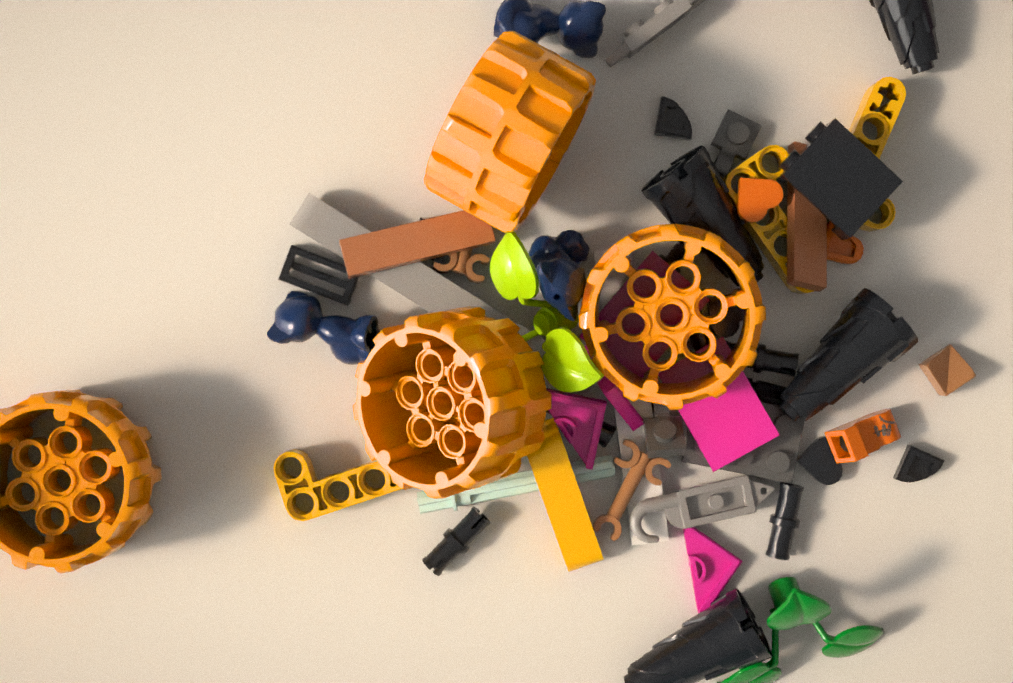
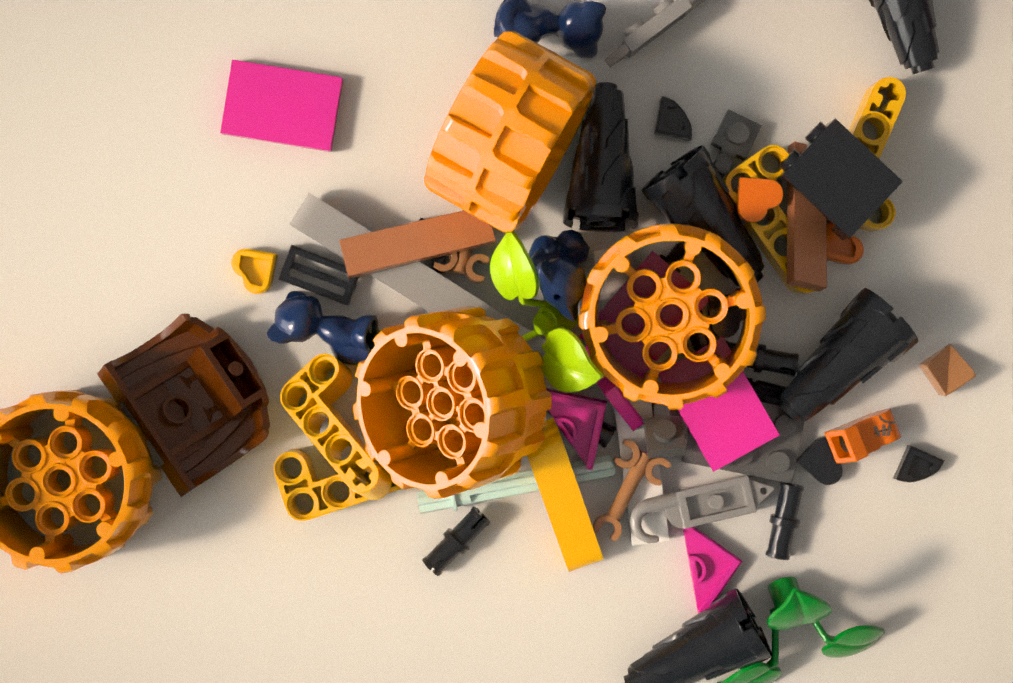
none -> reddish brown piece [97,313,270,497]
none -> dark pink tile [220,60,343,152]
none -> yellow tile [231,249,278,294]
none -> yellow beam [280,353,392,500]
none -> black cone [563,82,639,232]

